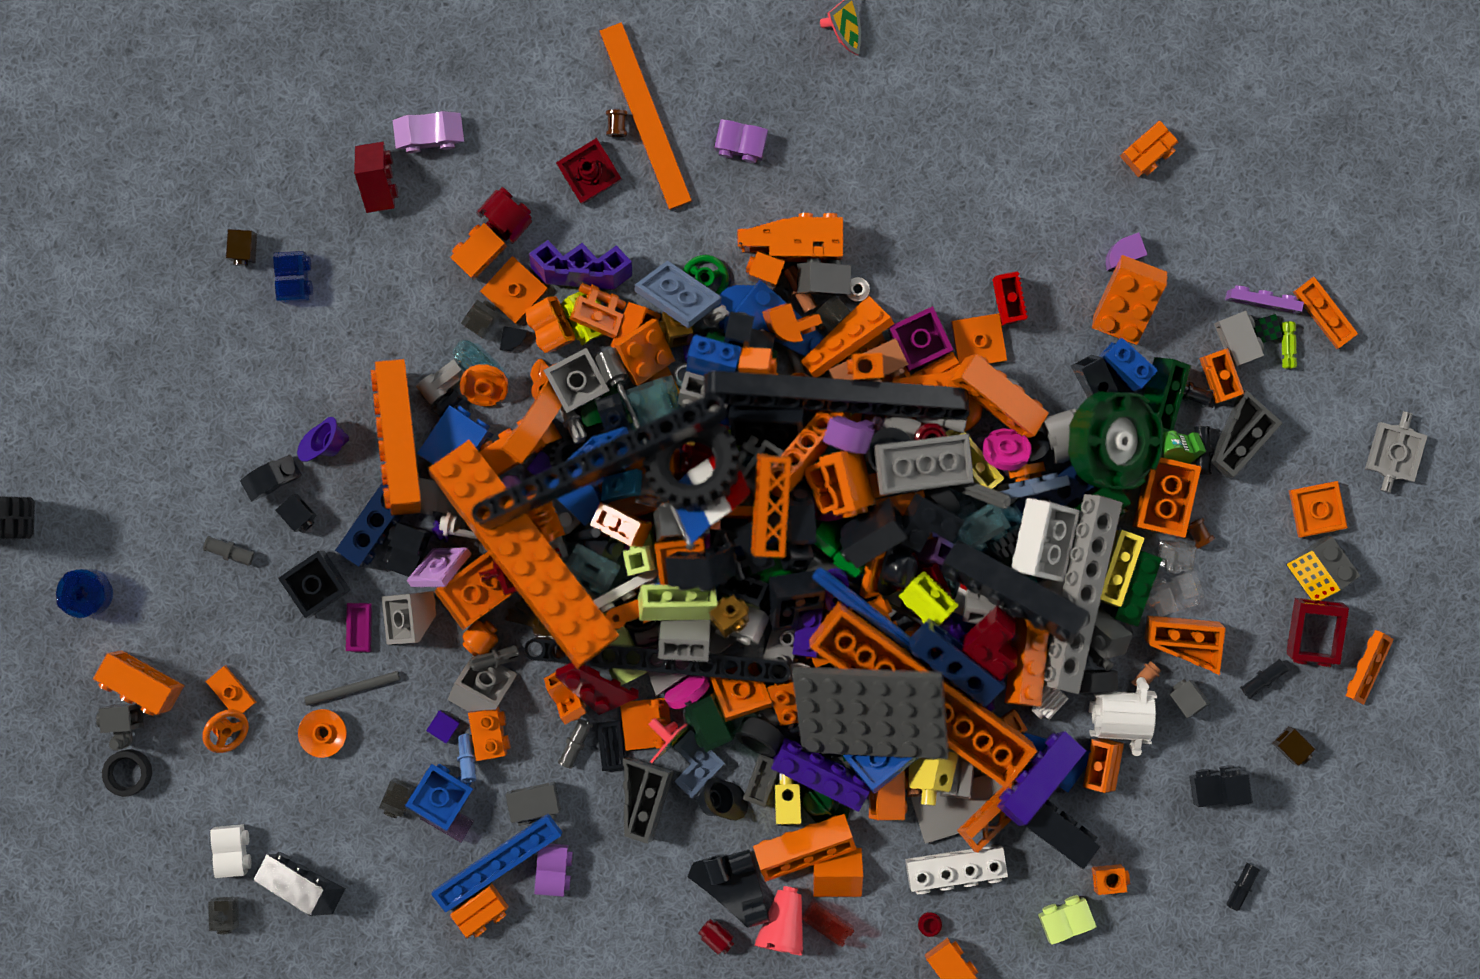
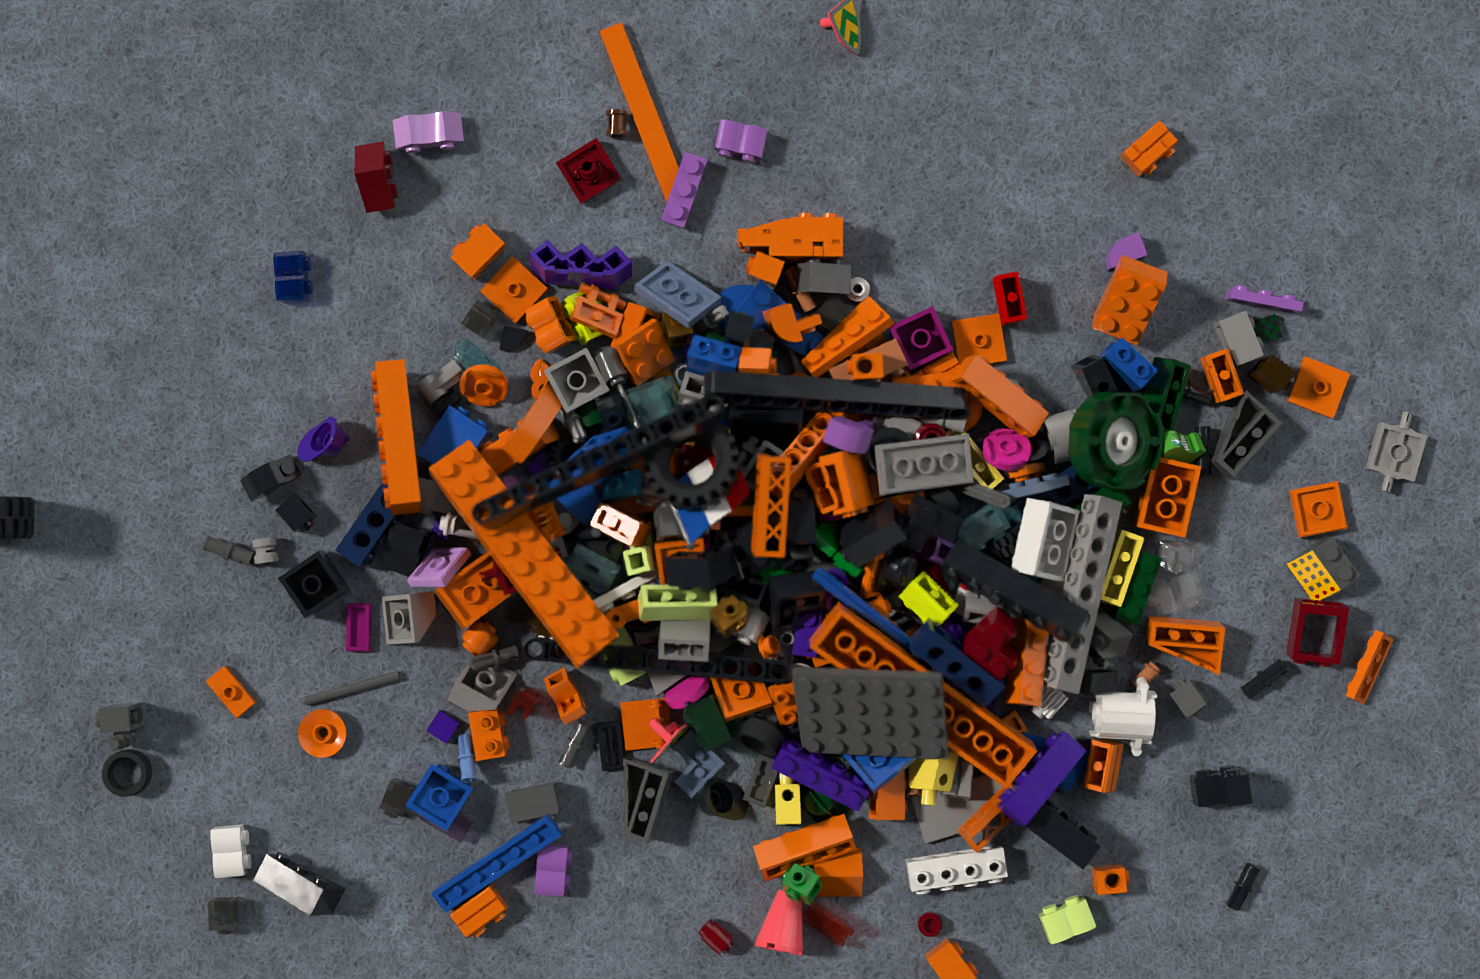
clear blue brick [56,569,113,618] -> none
orange brick [93,650,185,716] -> none
orange piece [202,709,249,753] -> none
dark brown brick [226,229,257,266] -> none
dark red brick [476,187,532,244] -> none
dark red wing [555,662,639,715] -> none
green piece [683,255,729,295] -> none
black panel [687,849,769,928] -> none
reddish brown bush [1187,517,1215,549] -> none
dark brown brick [1272,726,1315,766] -> none
lime axle [1281,321,1297,369] -> none
orange plate [1293,277,1358,349] -> none
none -> light grey wheel [252,537,279,564]
none -> clear red hinge [505,685,544,720]
none -> medium lavender plate [661,152,708,229]
none -> orange plate [758,635,780,659]
none -> green brick [782,863,823,906]
none -> dark brown brick [1247,355,1296,393]
none -> orange plate [1286,356,1350,419]

